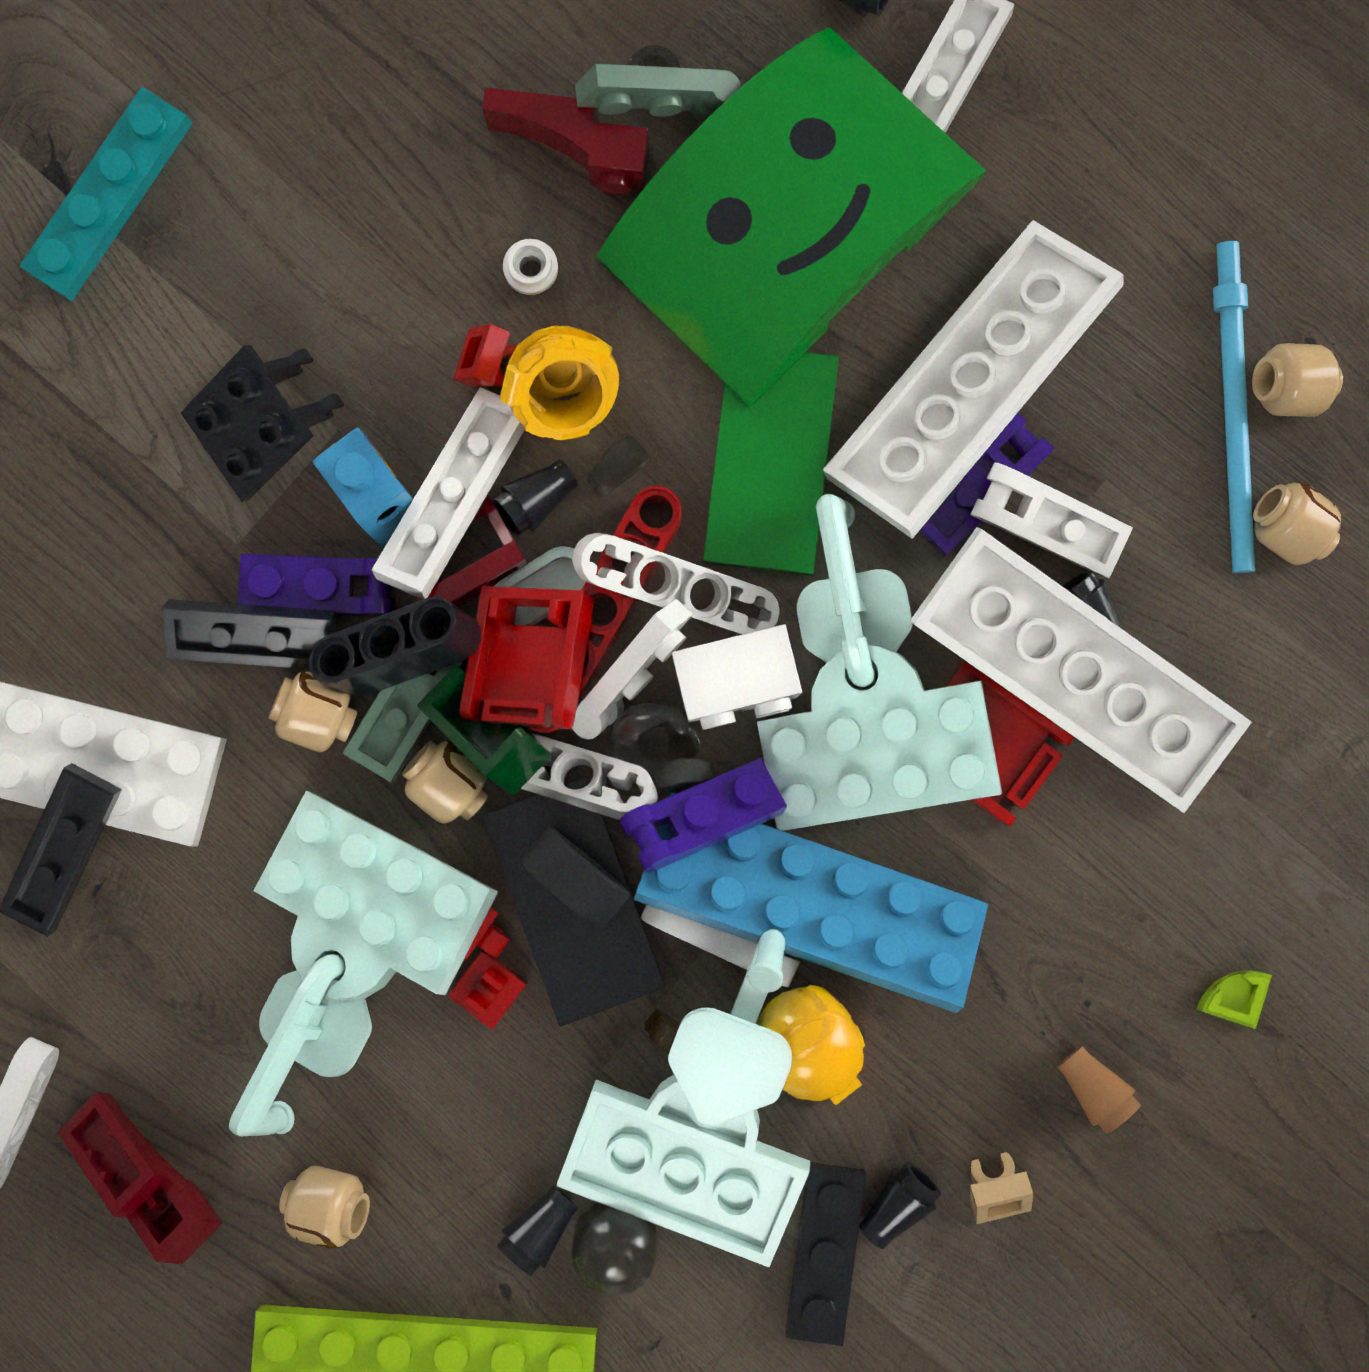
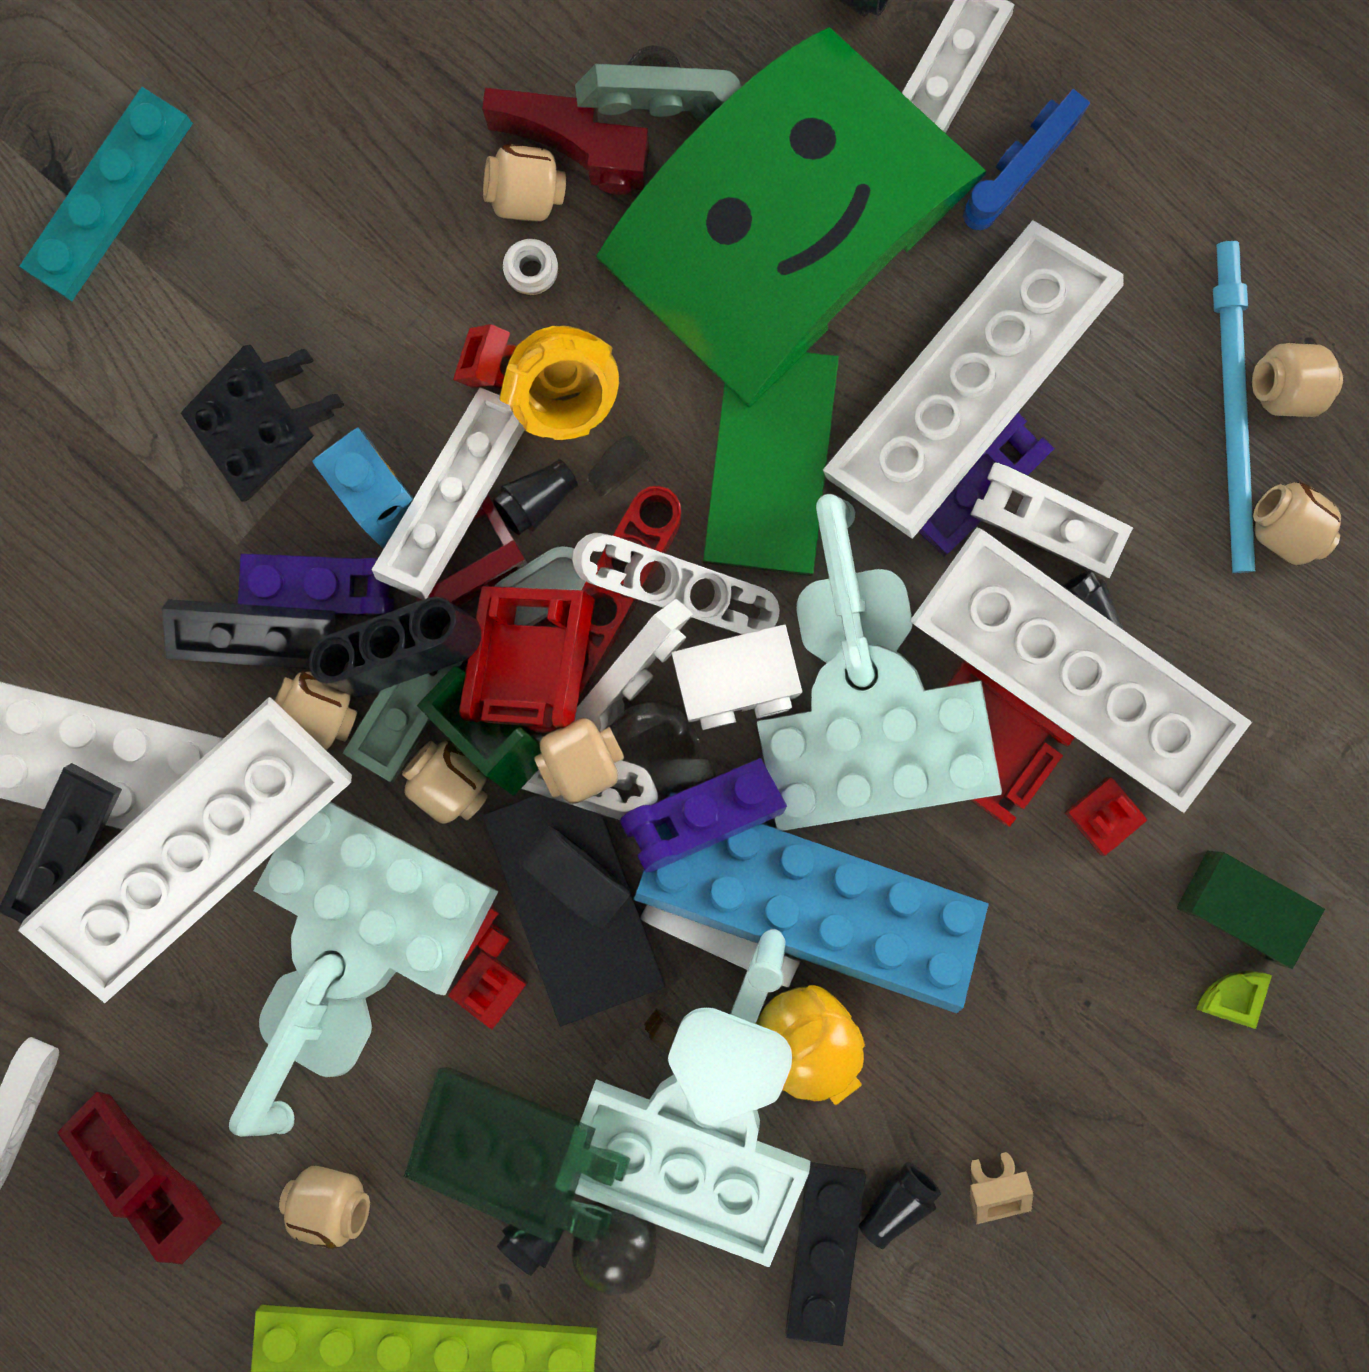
medium nougat cone [1057,1046,1141,1134] -> none
none -> white plate [18,697,352,1003]
none -> clear green tile [403,1067,631,1243]
none -> tan head [483,144,566,222]
none -> tan head [534,718,624,804]
none -> blue plate [963,89,1090,231]
none -> red tile [1064,777,1148,856]
none -> dark green panel [1177,850,1325,969]

